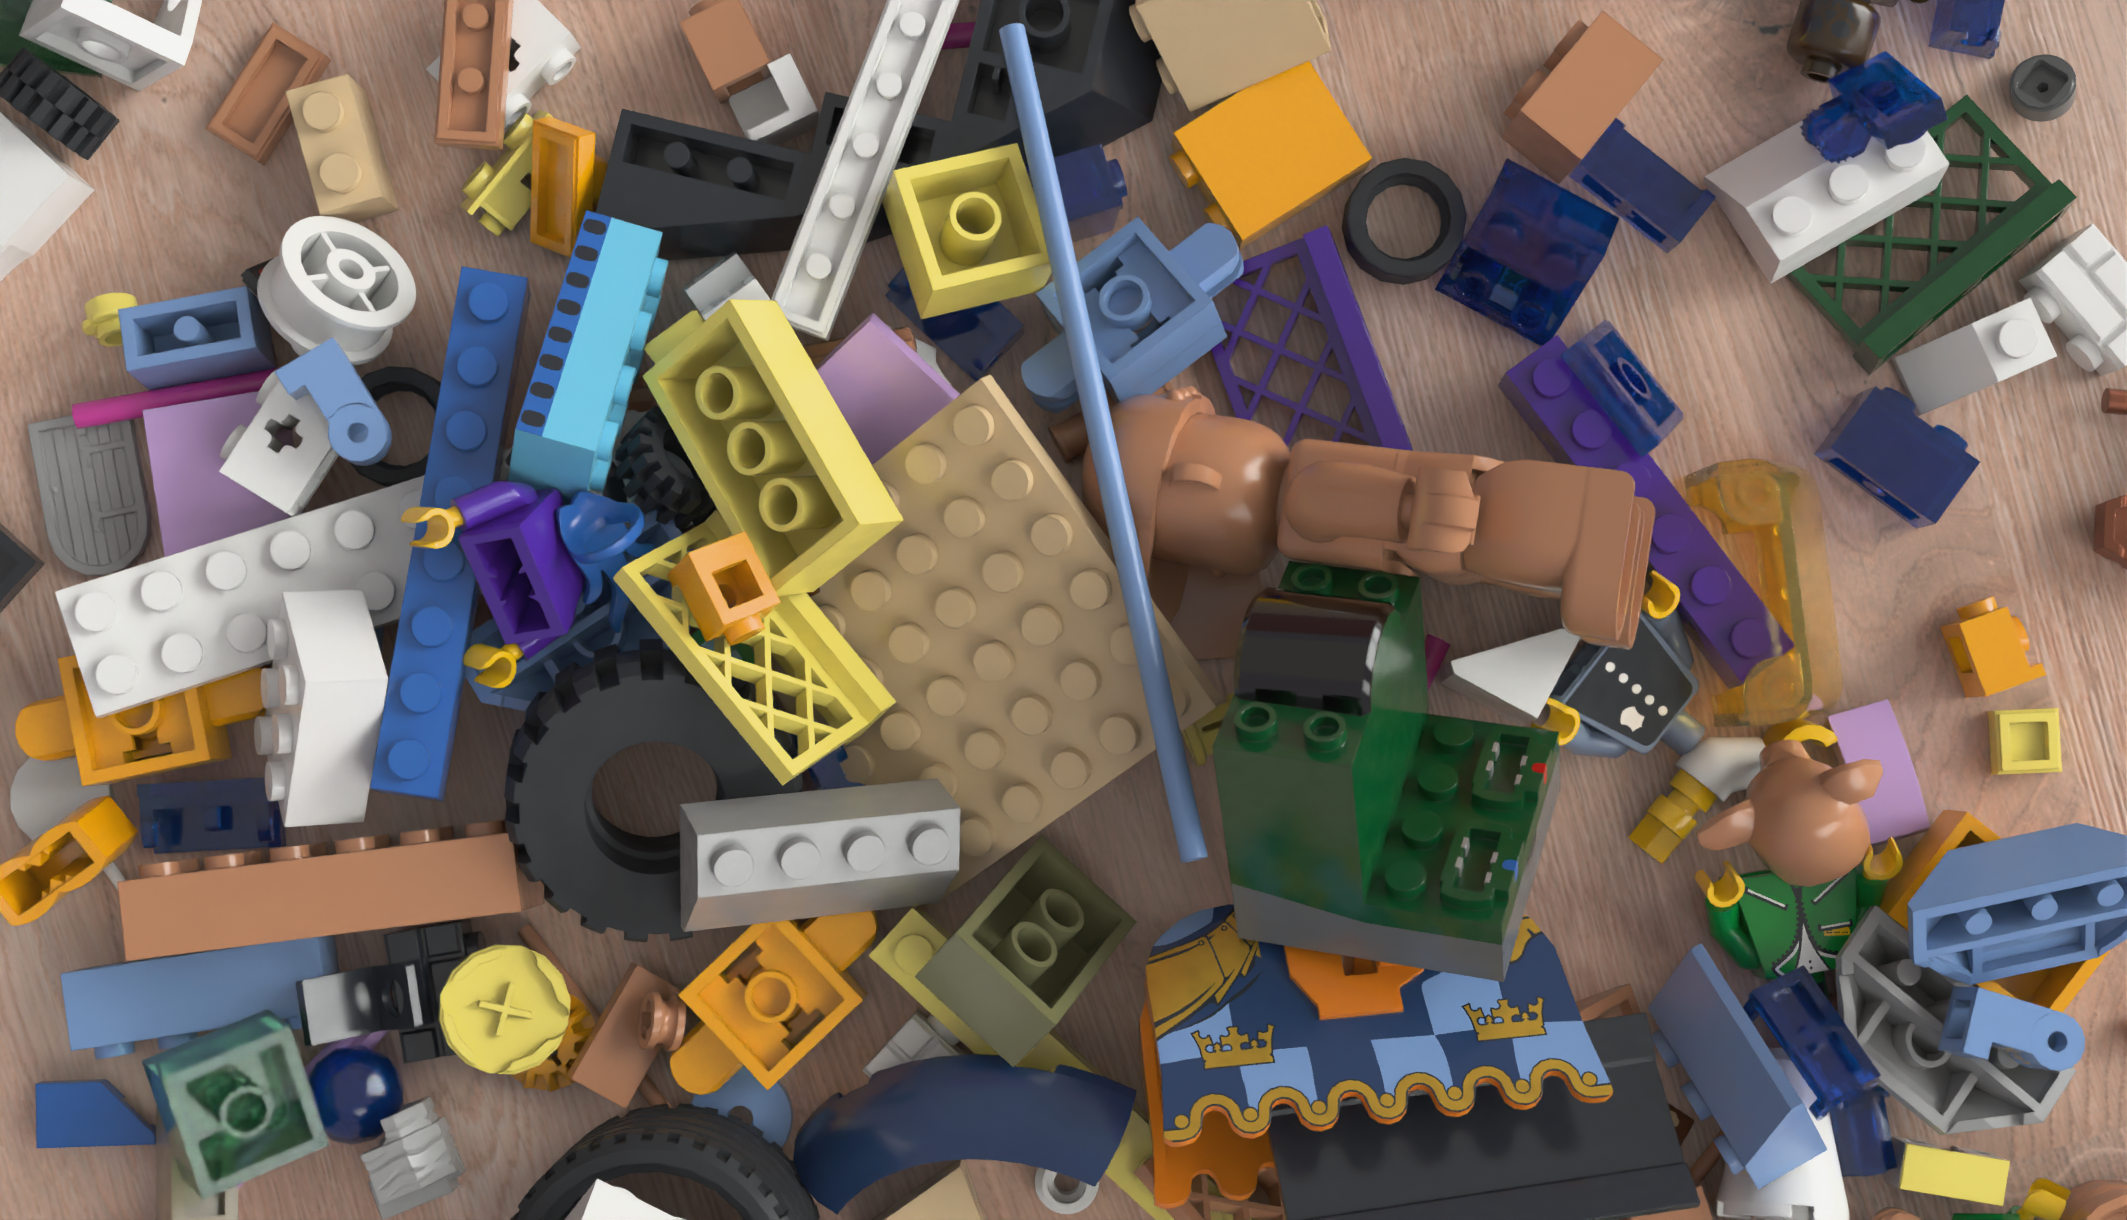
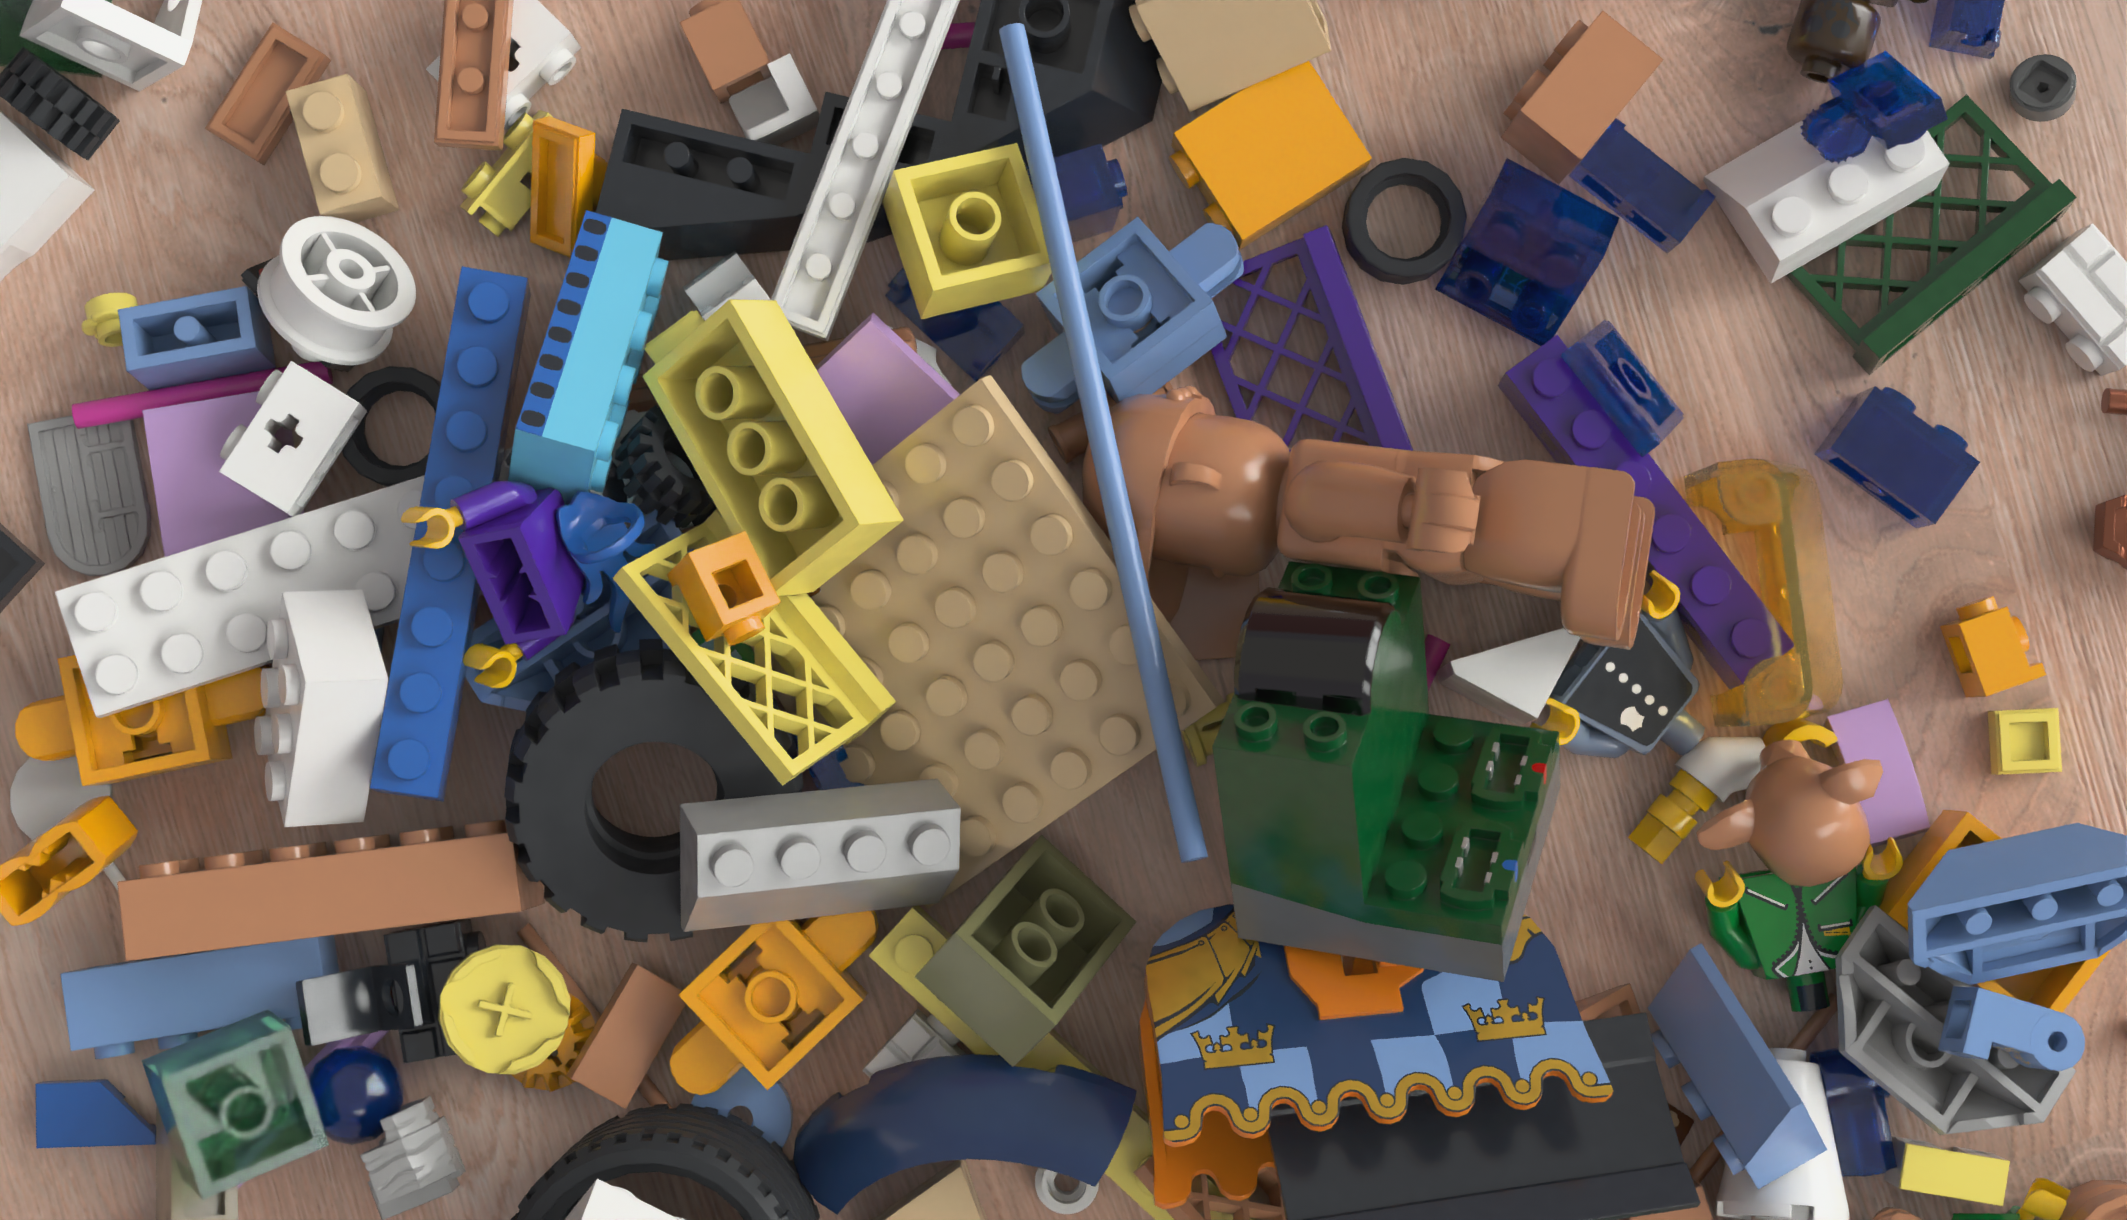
clear blue hinge [136,777,286,854] -> none
medium blue leg [274,337,392,466] -> none
nougat bush [638,991,686,1052] -> none
clear blue hinge [1743,965,1881,1121] -> none
white slope [1891,297,2057,416] -> none

